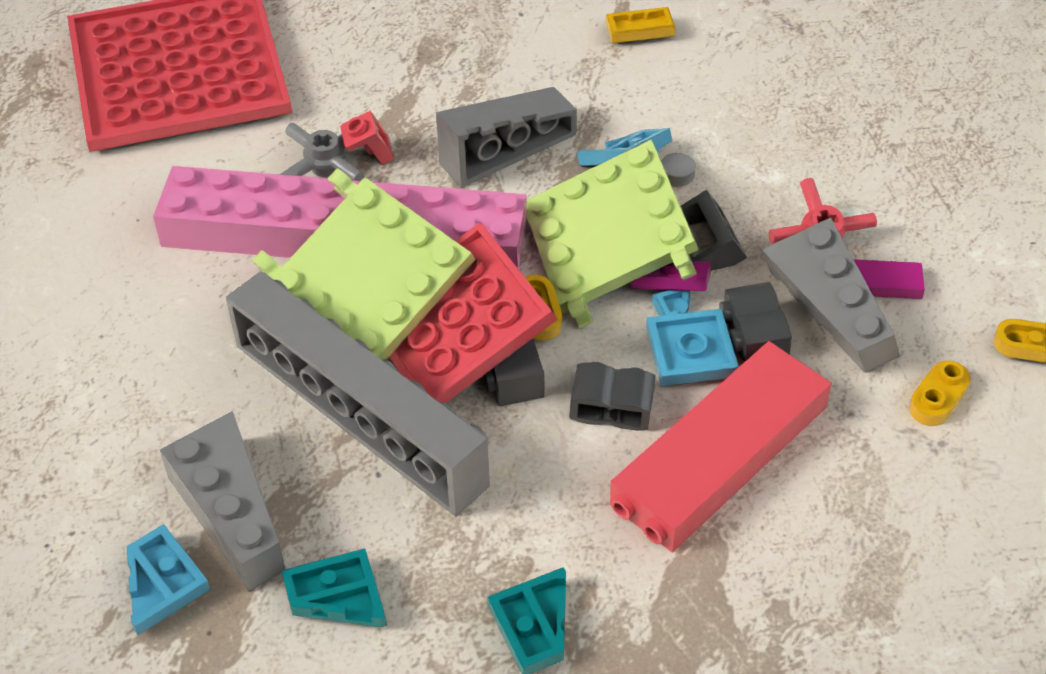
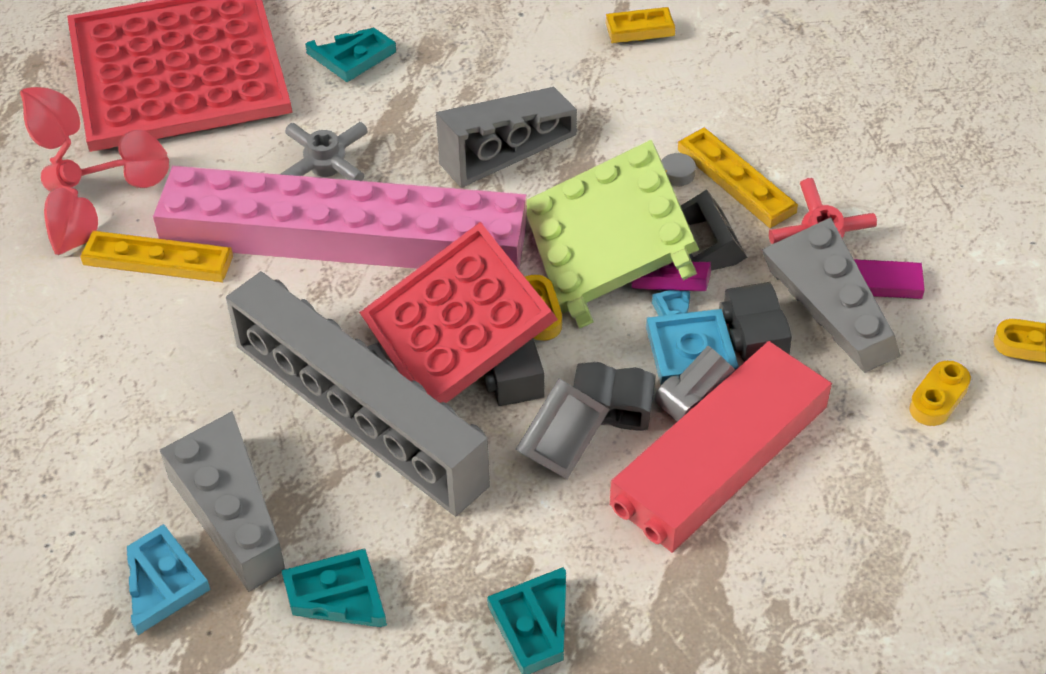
yellowish green plate [252,168,475,360] -> none
coral bracket [340,110,394,165] -> none
medium azure wing [577,128,673,166] -> none
none -> coral plant [20,87,169,255]
none -> yellow tile [80,231,233,283]
none -> teal wing [305,27,396,82]
none -> light grey tile [516,378,610,479]
none -> light grey piece [654,346,735,422]
none -> yellow tile [678,127,798,228]

